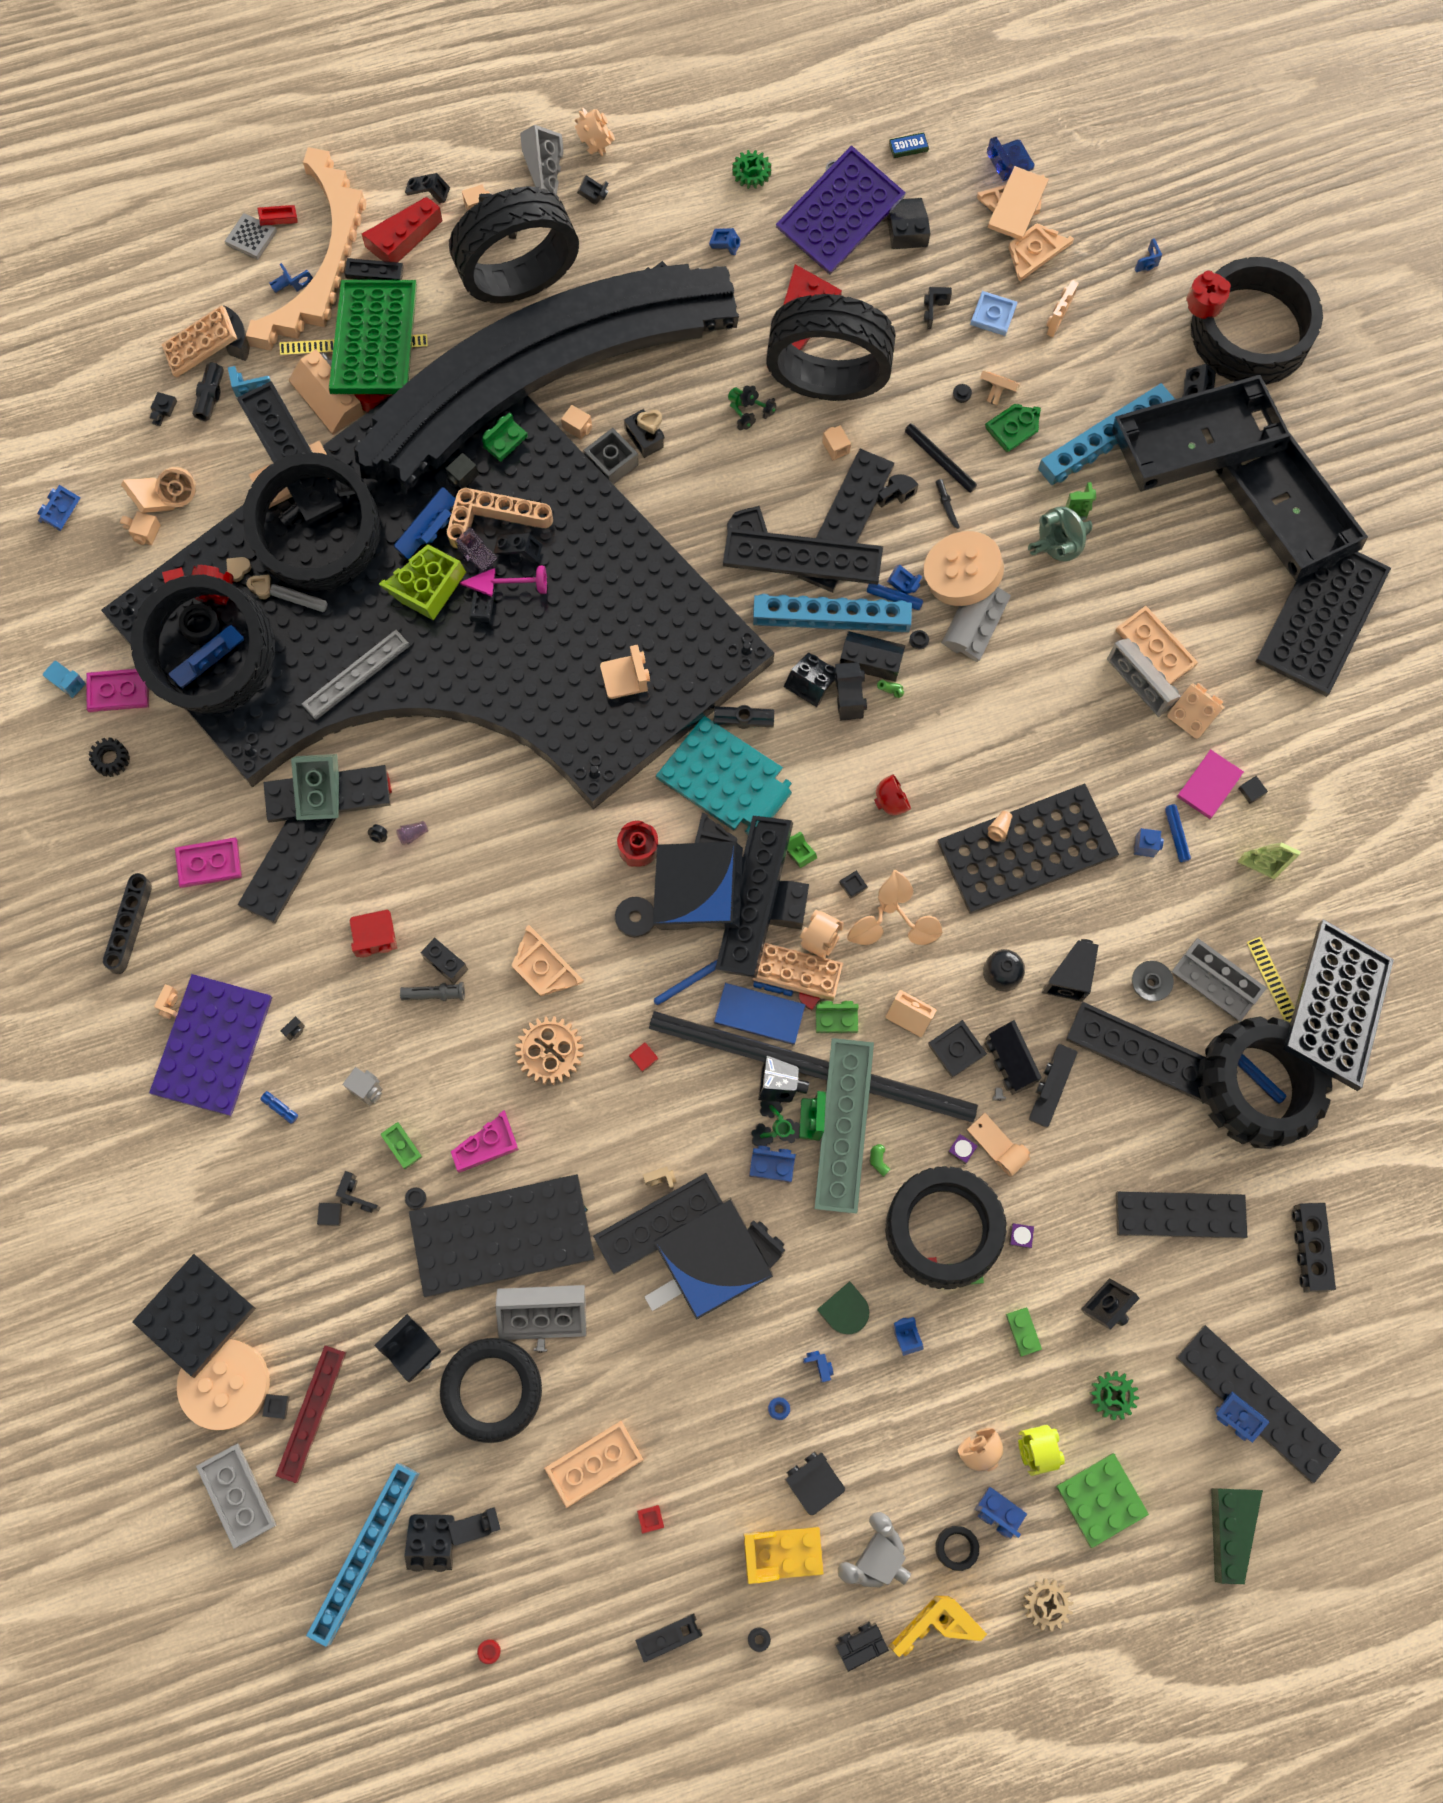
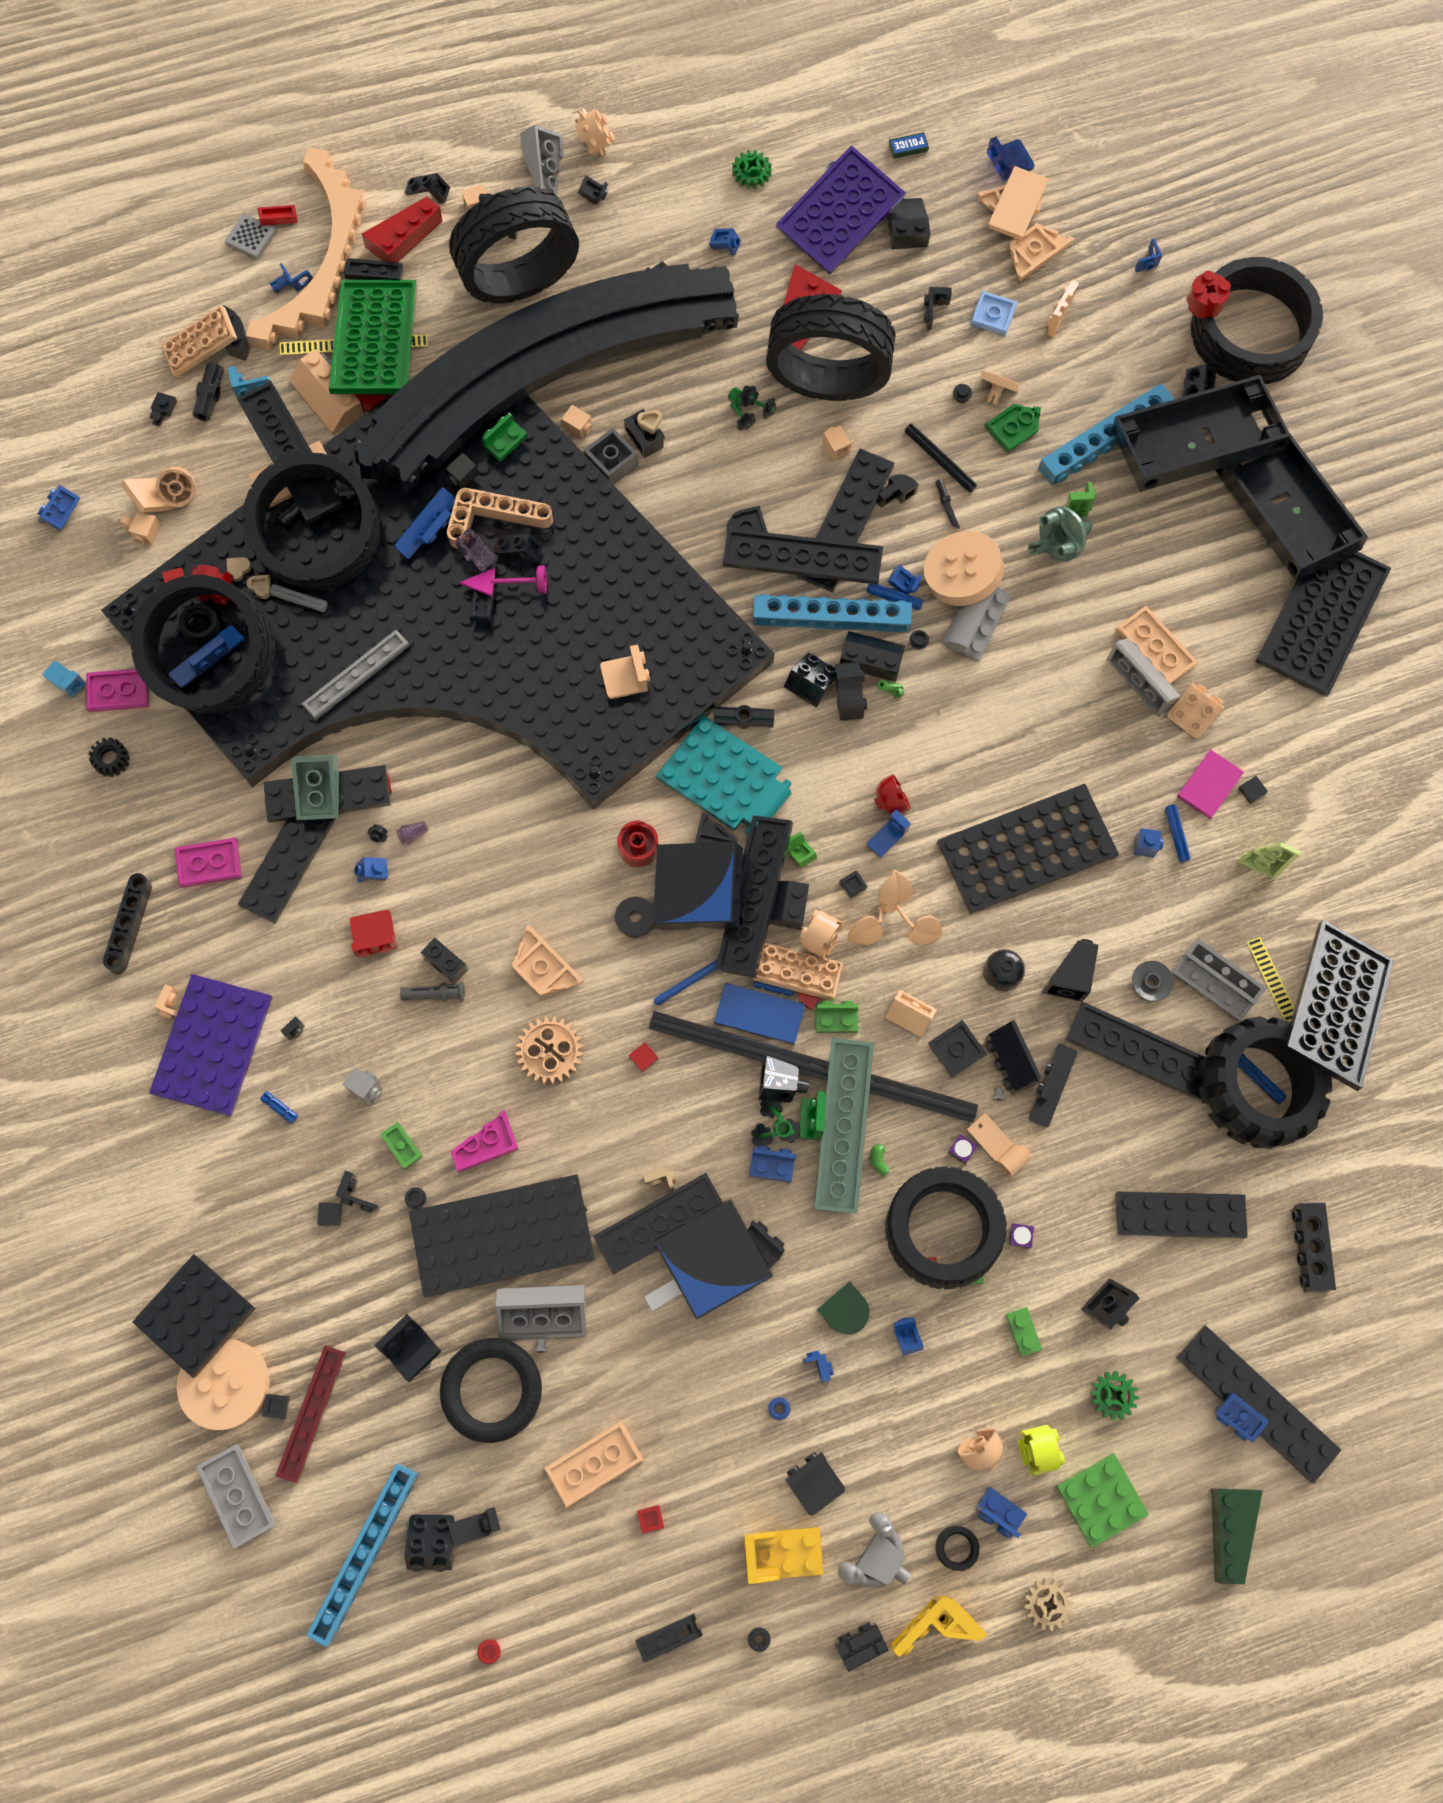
lime wedge [379,545,466,620] -> none
light nougat cone [988,811,1012,842] -> none
none -> blue bracket [354,857,388,883]
none -> blue bracket [867,810,911,857]

